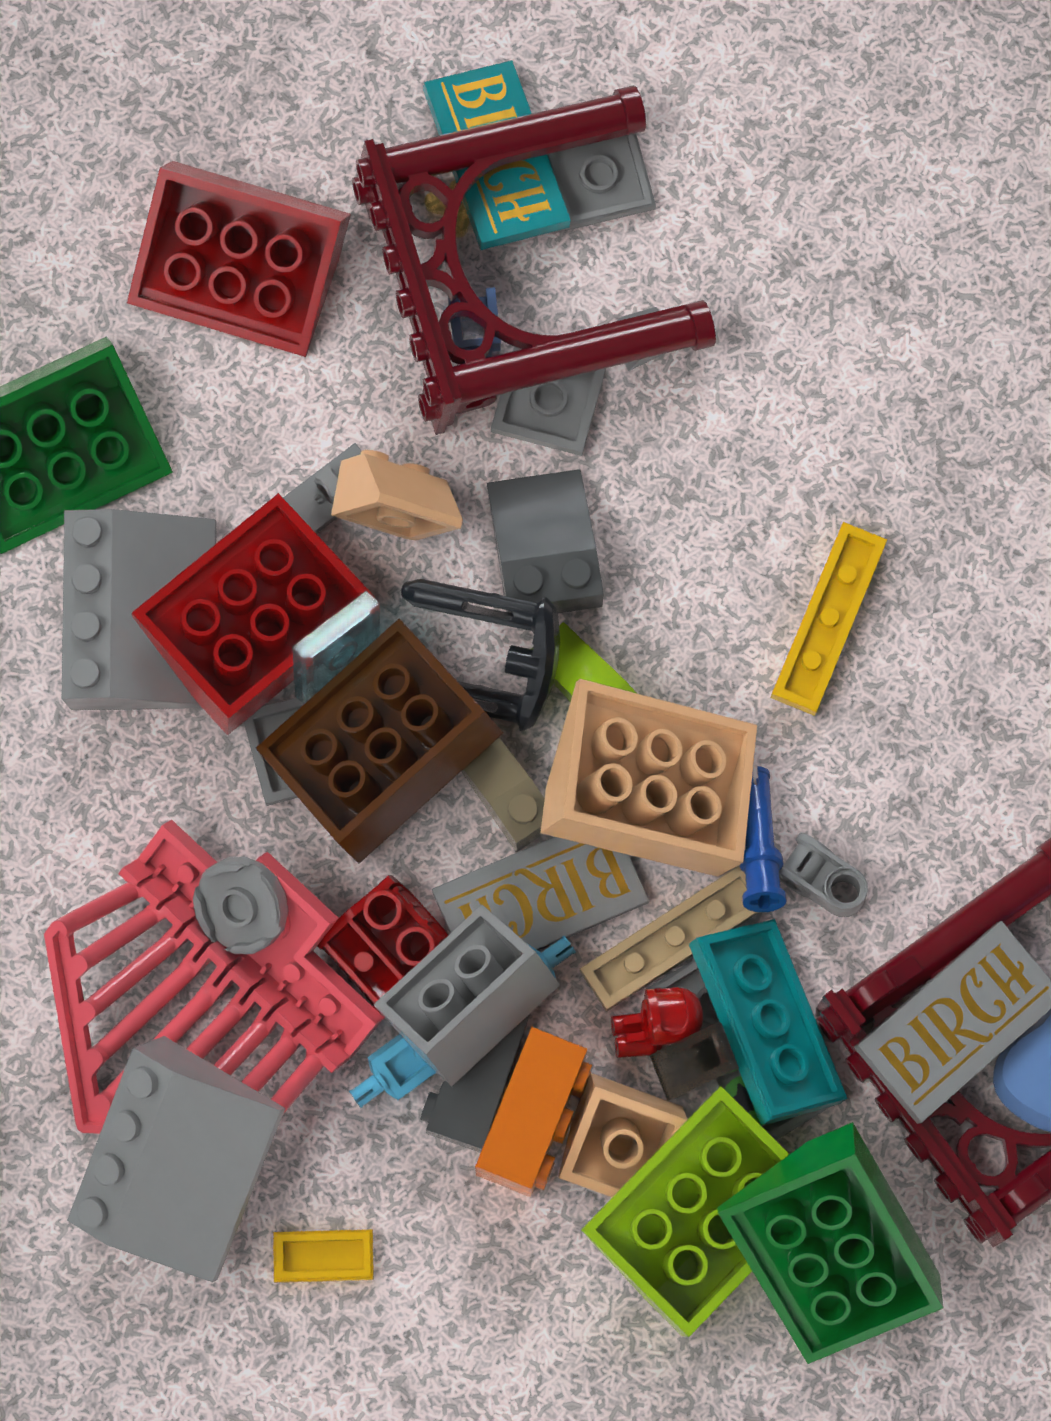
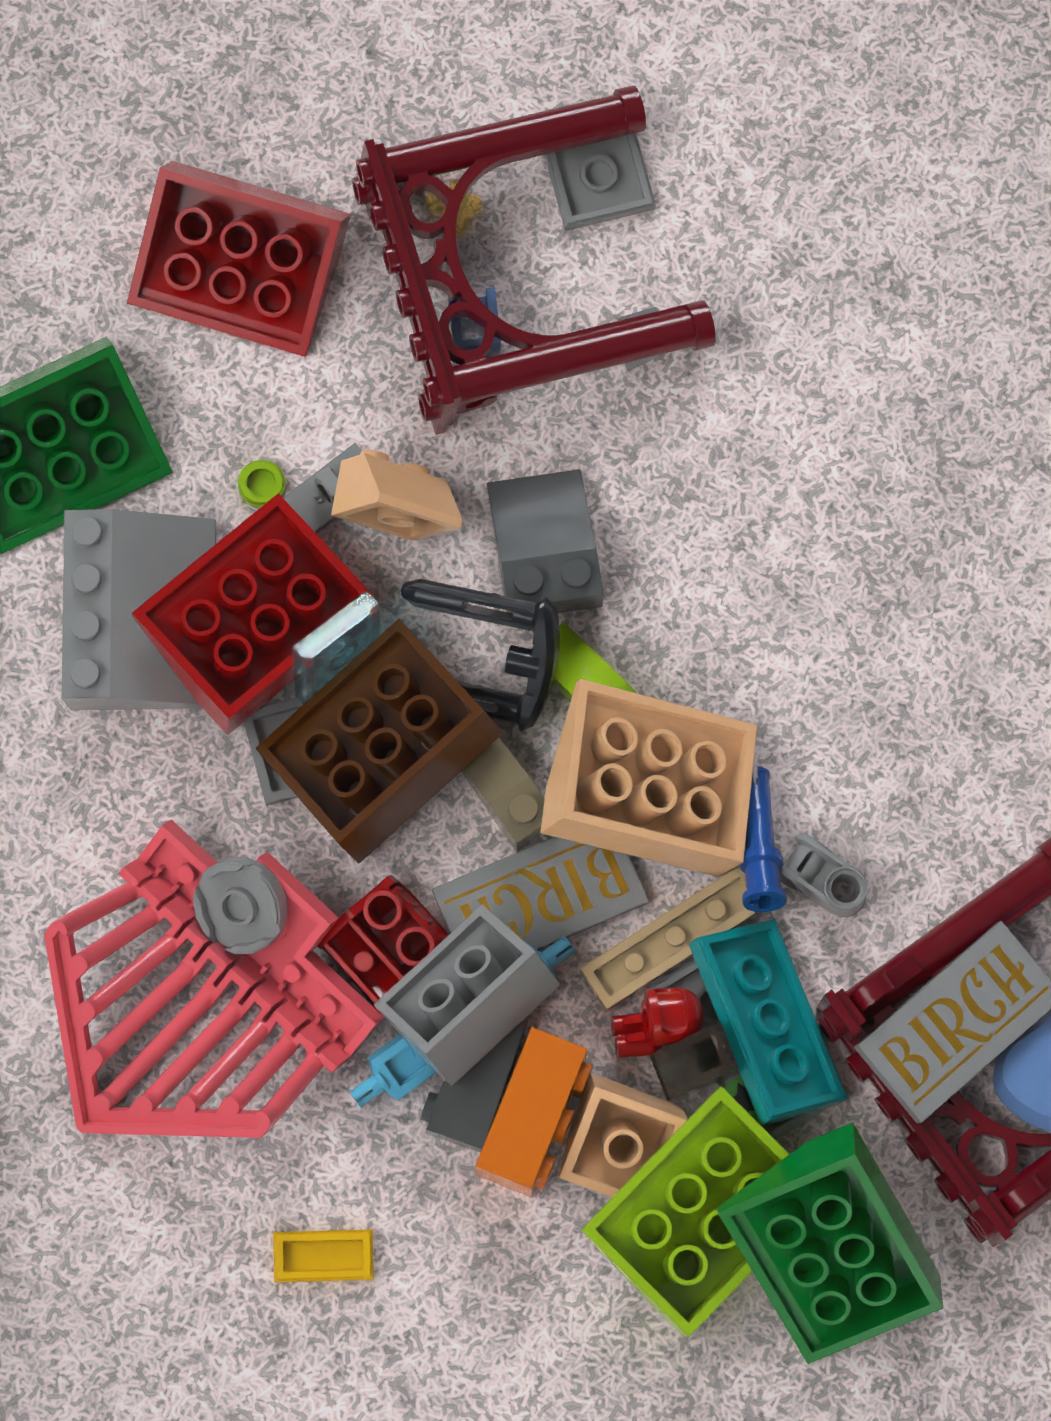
light grey slope [67,1036,285,1282] -> none
teal tile [423,60,571,251] -> none
light grey tile [491,346,606,456] -> none
yellow plate [770,522,887,716] -> none
none -> lime tile [238,460,286,509]

